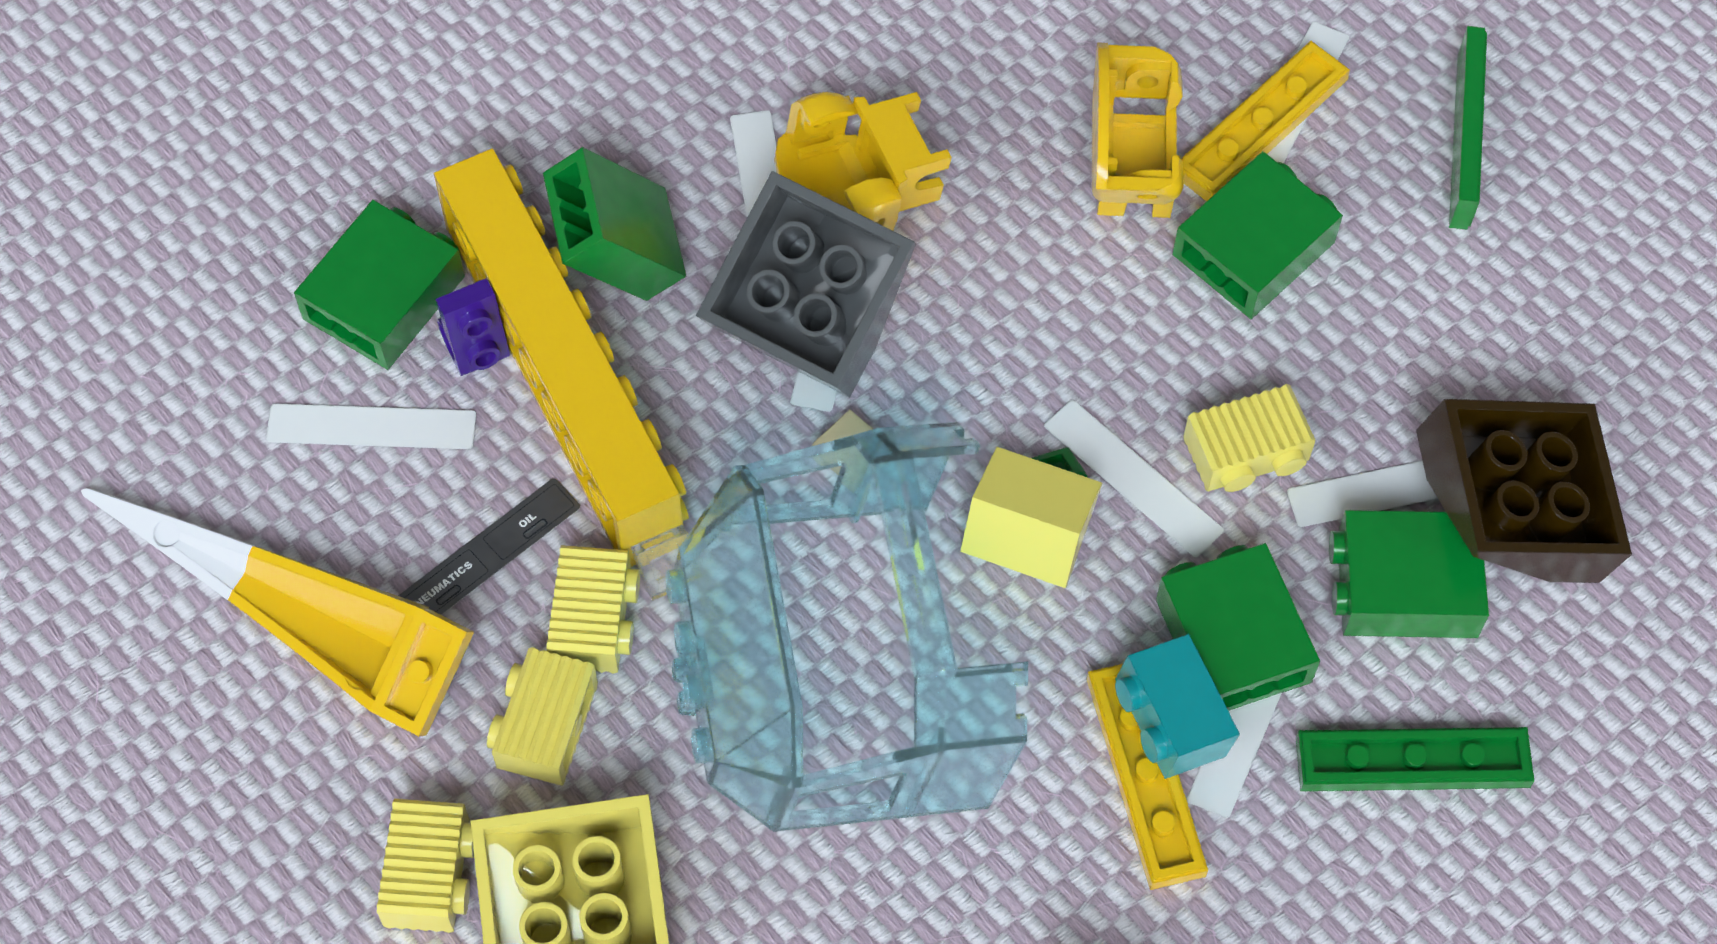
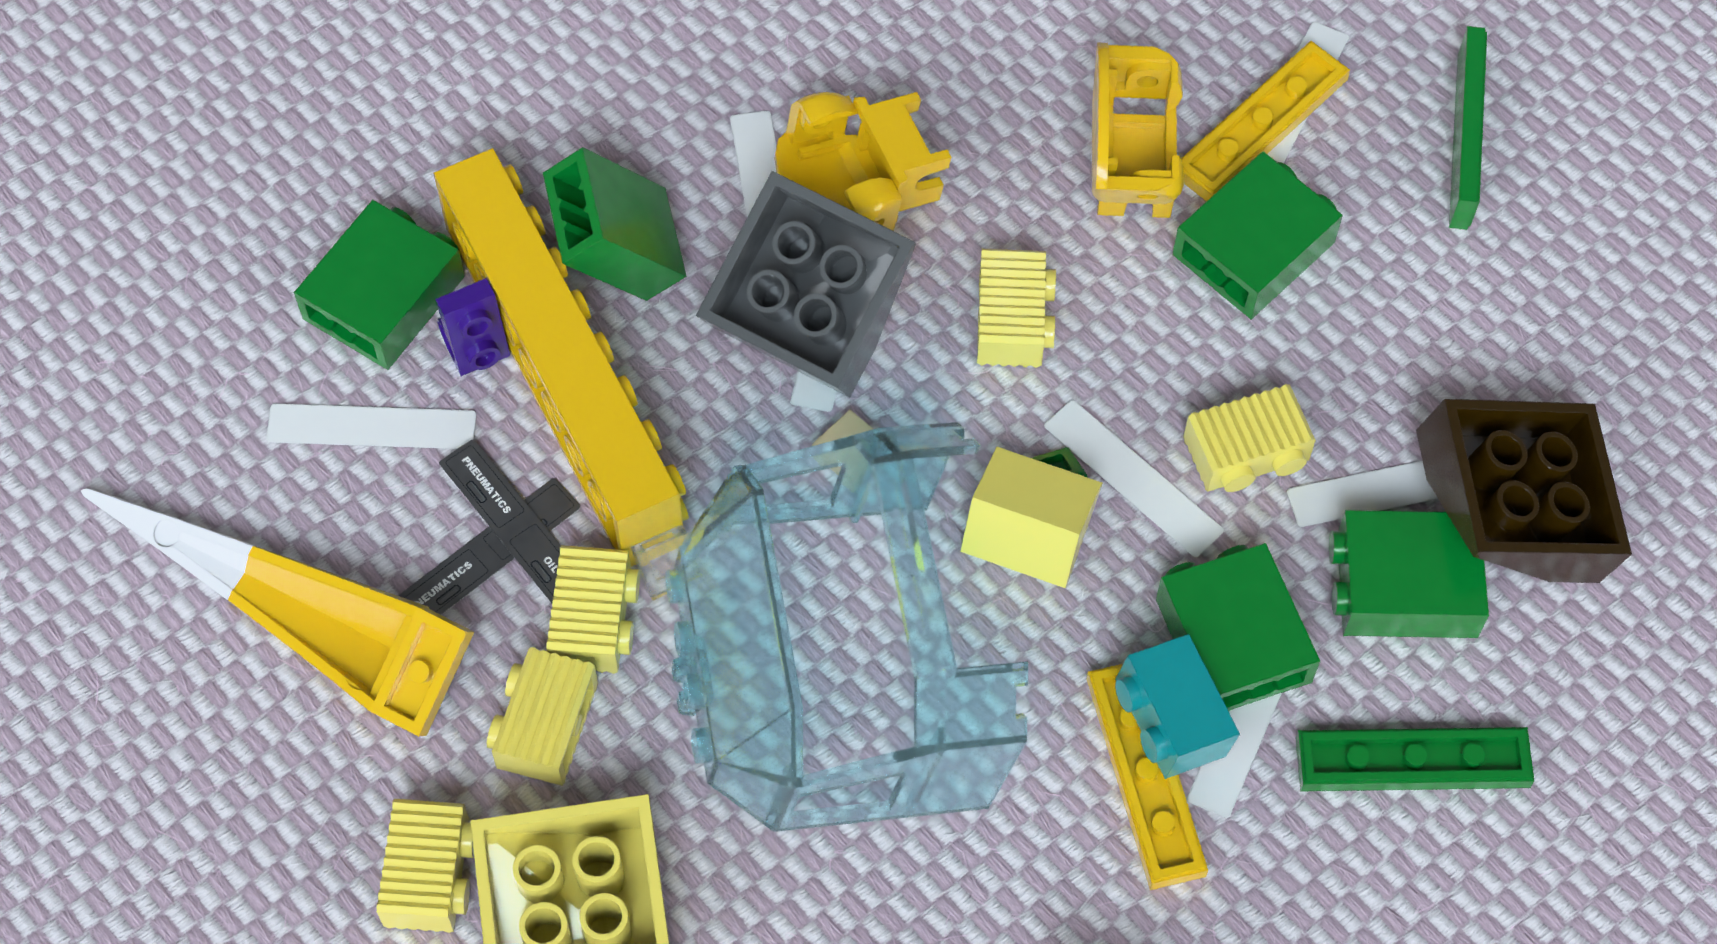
none -> flat silver sticker [439,440,561,603]
none -> light yellow brick [977,248,1056,368]

